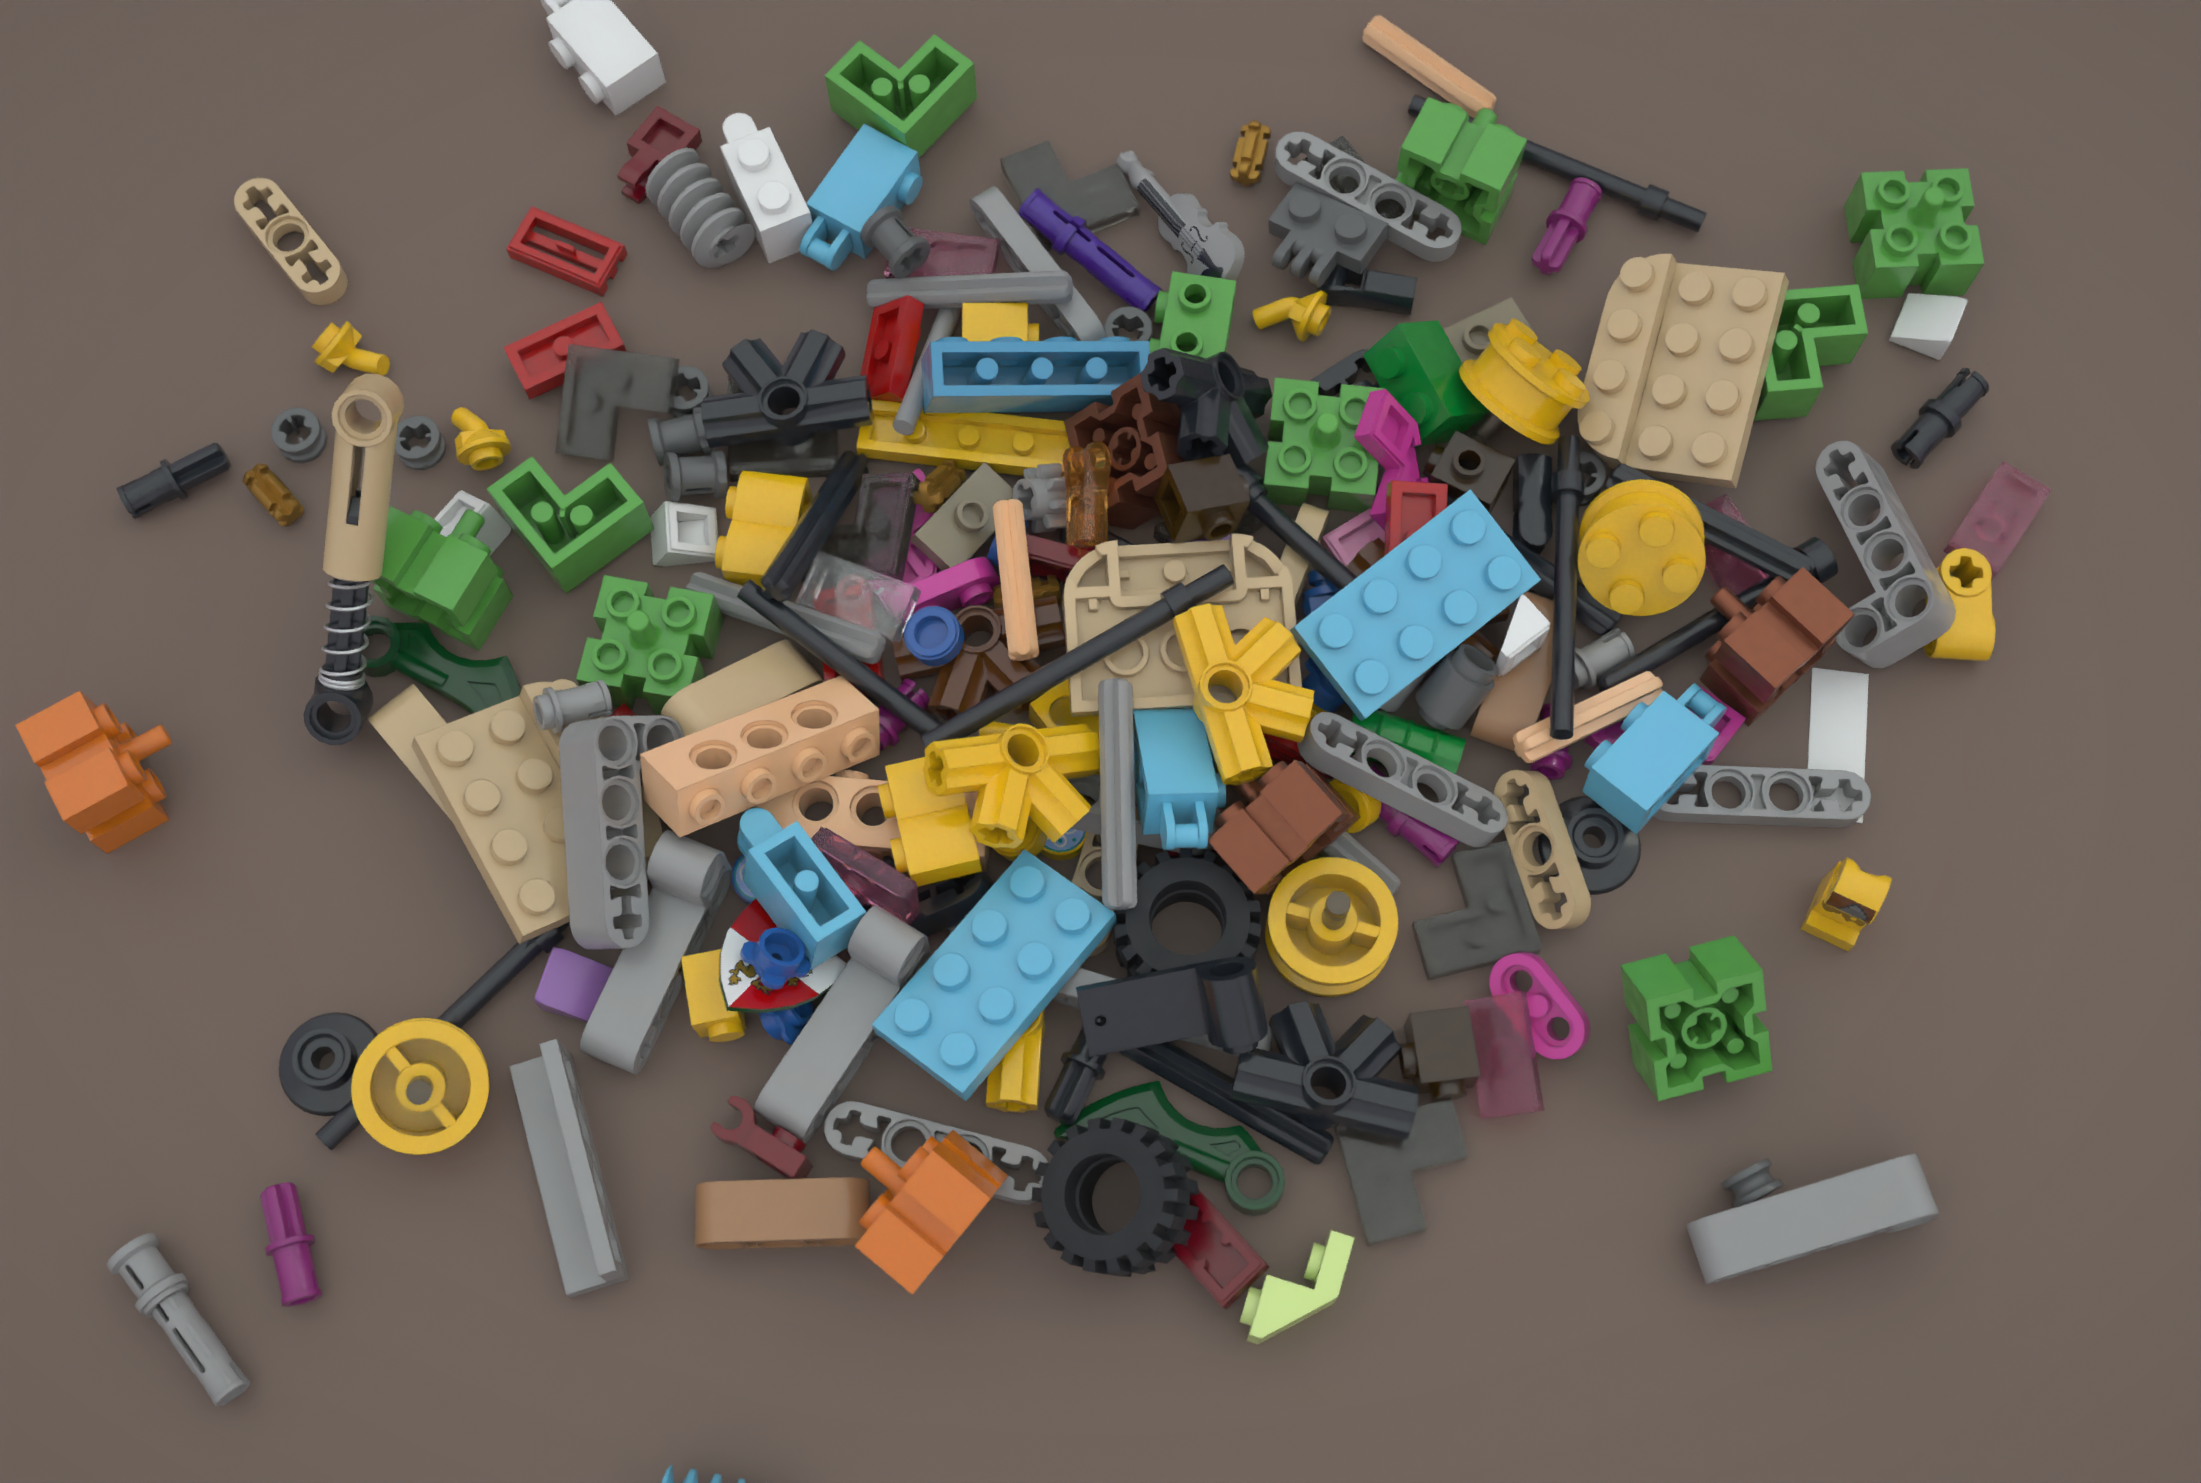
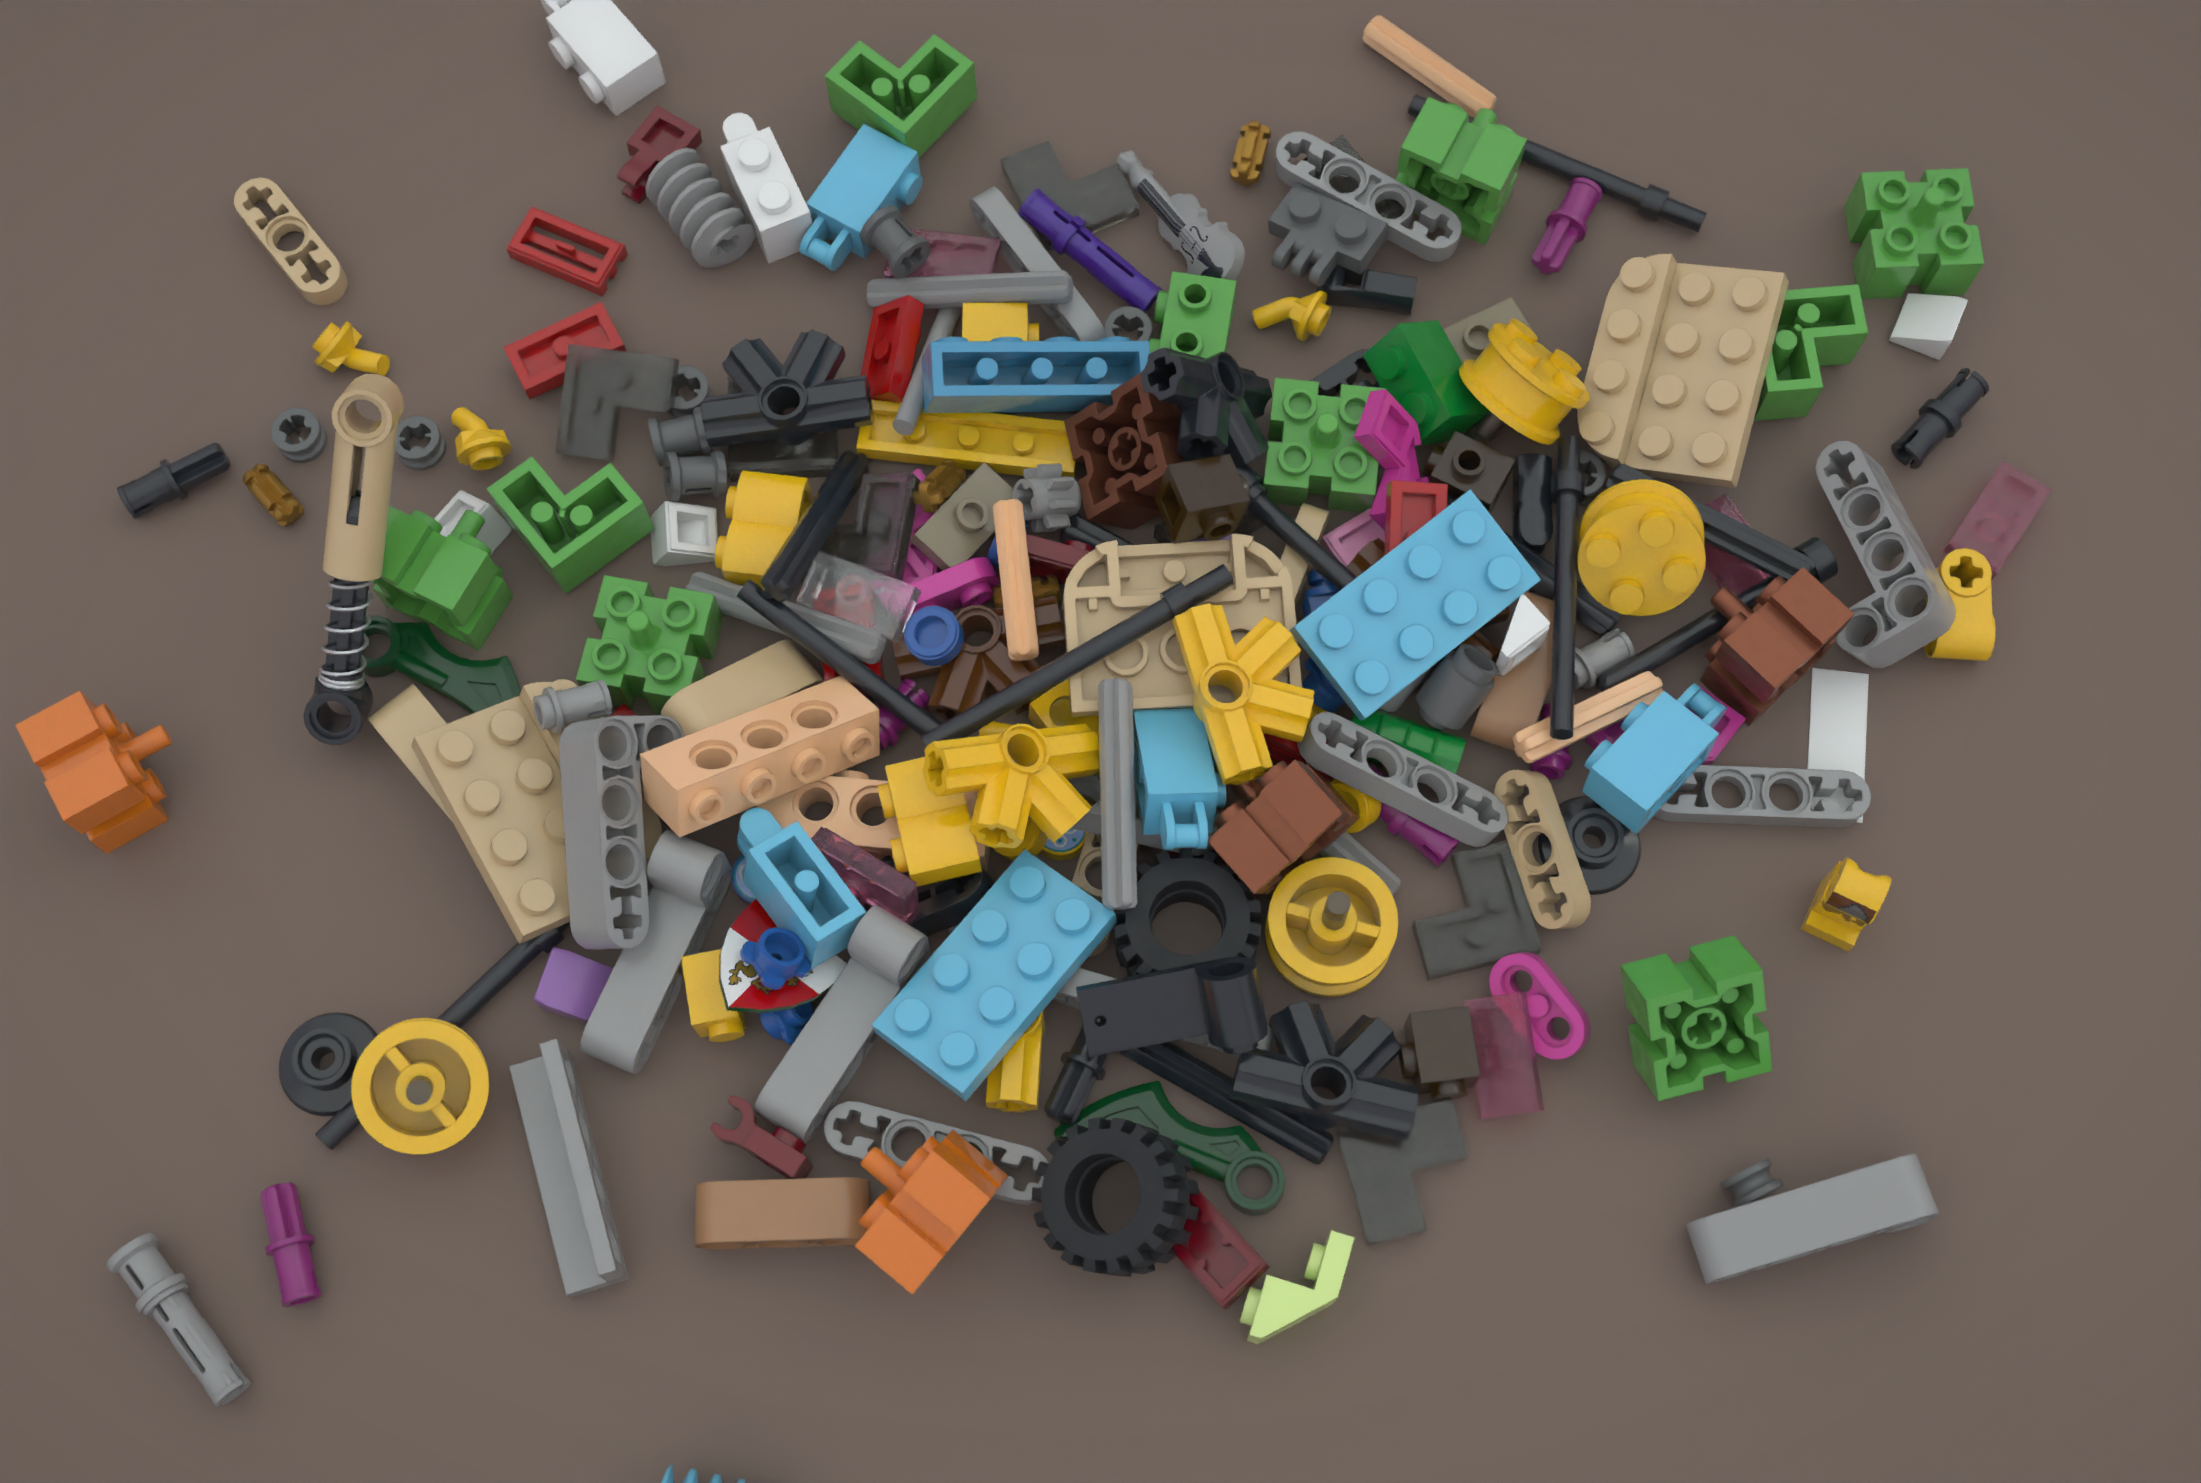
clear orange bar [1062,441,1111,547] -> none

